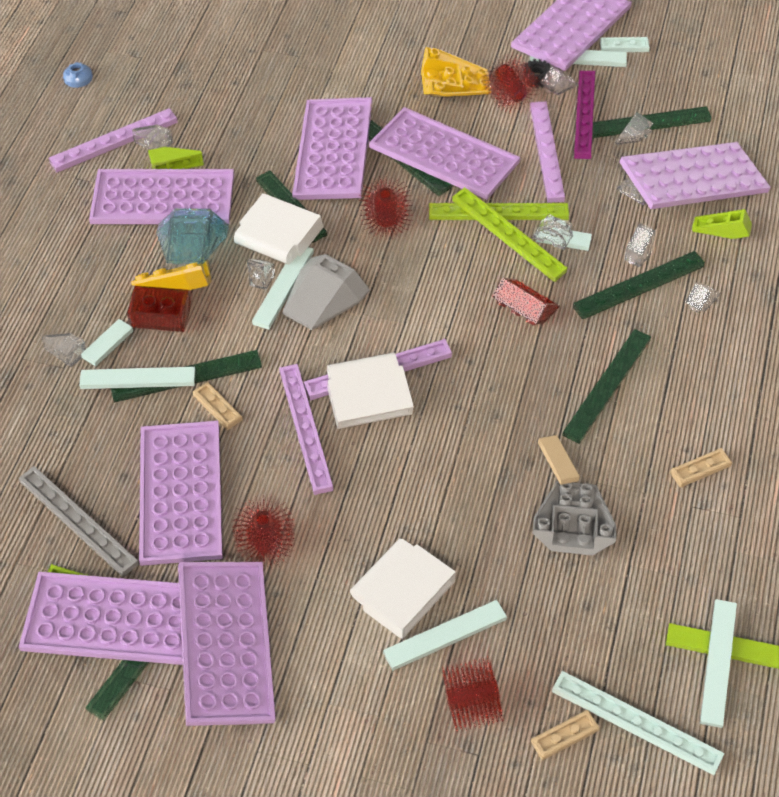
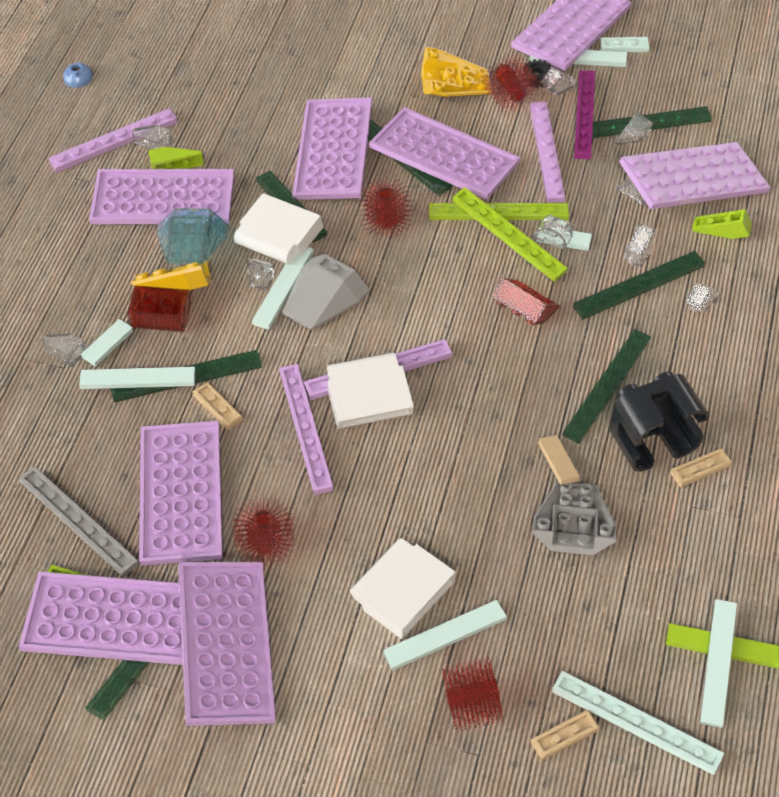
none -> black piece [610,371,709,472]

